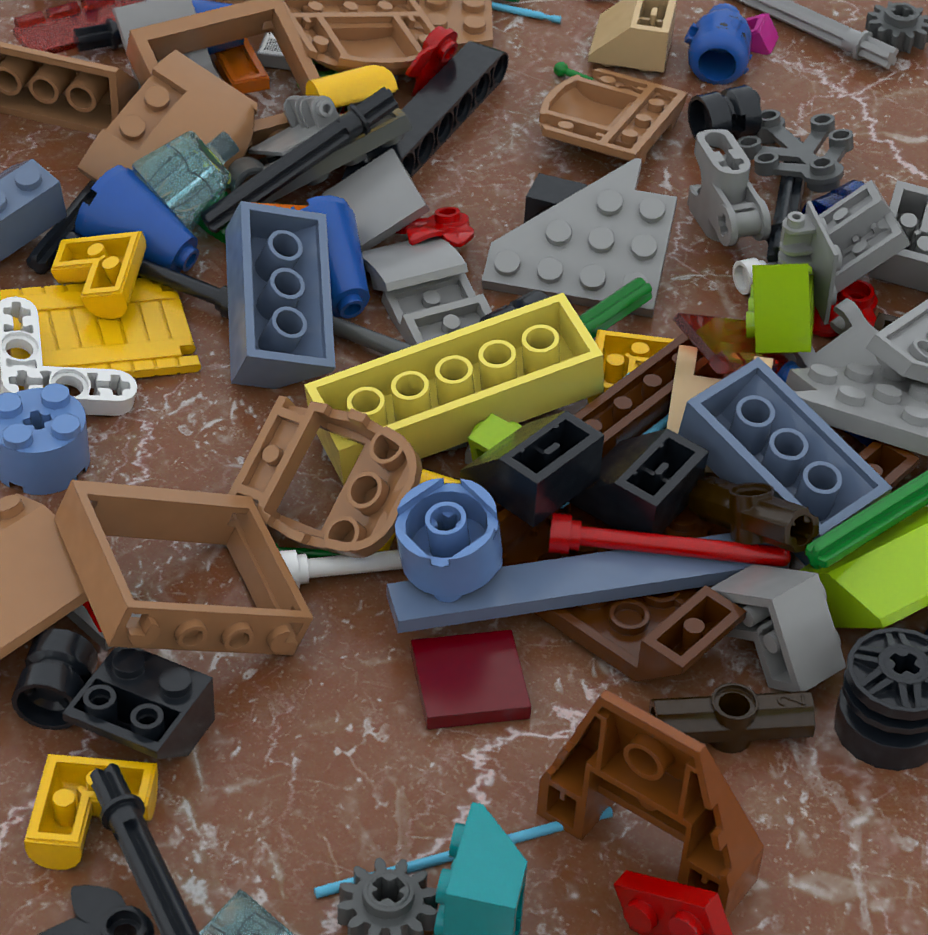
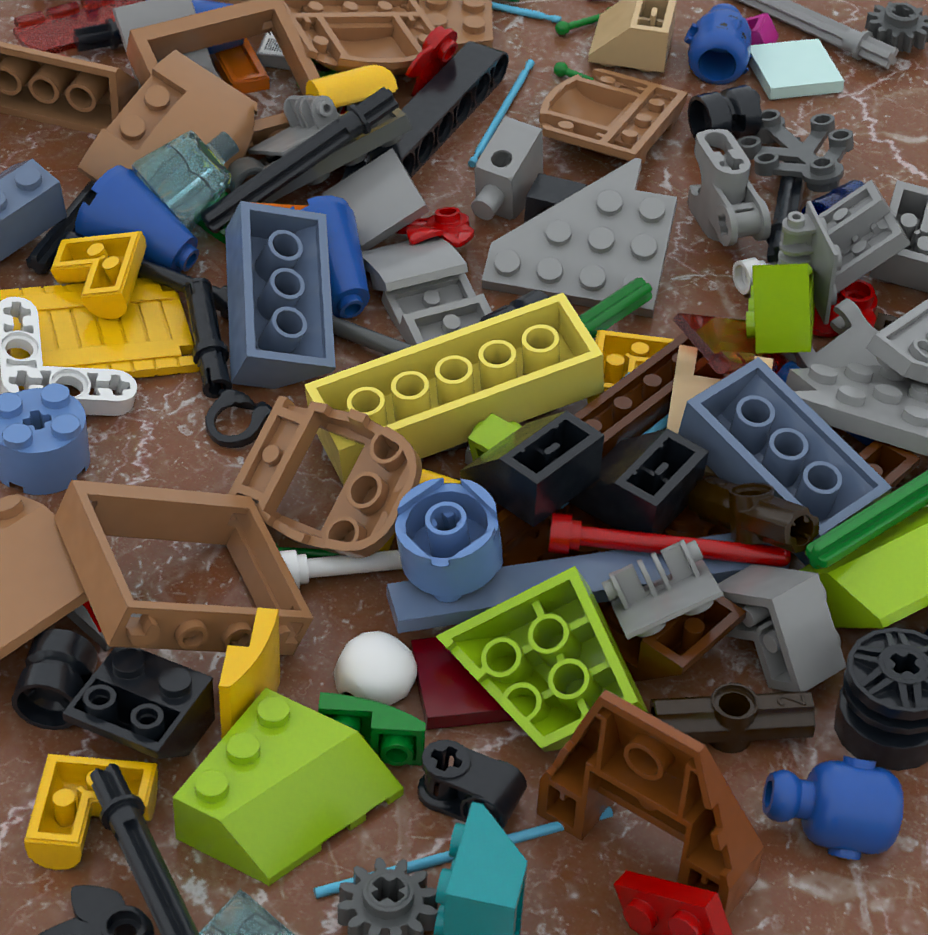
none -> lime wedge [173,688,404,886]
none -> black pin [183,277,232,399]
none -> black piece [205,389,272,448]
none -> yellow slope [219,607,280,739]
none -> green slope [318,692,426,766]
none -> white hair [334,631,417,706]
none -> black piece [417,740,527,829]
none -> lime wedge [436,566,649,752]
none -> medium azure piece [468,59,534,167]
none -> light grey torso [471,116,543,220]
none -> green hinge [555,6,612,36]
none -> light grey hinge [601,539,724,640]
none -> light aqua tile [749,38,844,100]
none -> blue piece [762,756,904,860]

